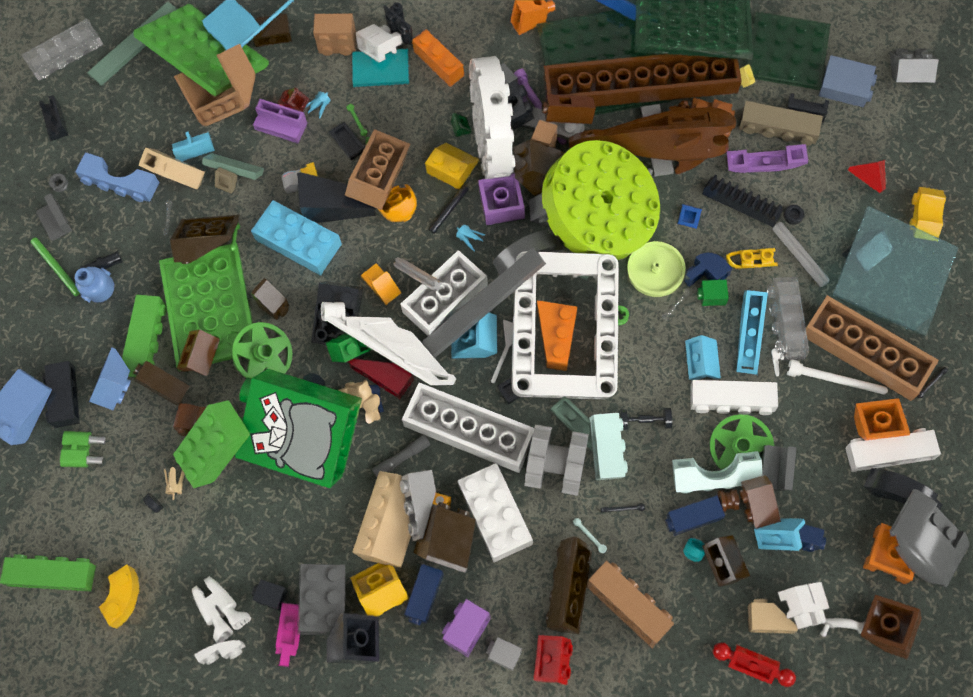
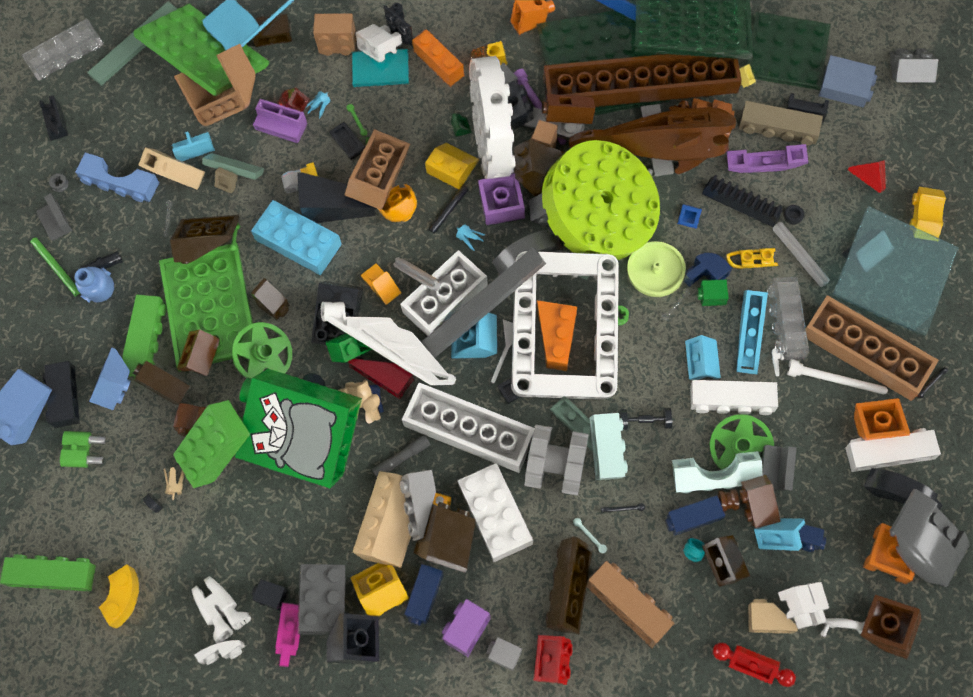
none -> yellow leg [470,41,507,65]

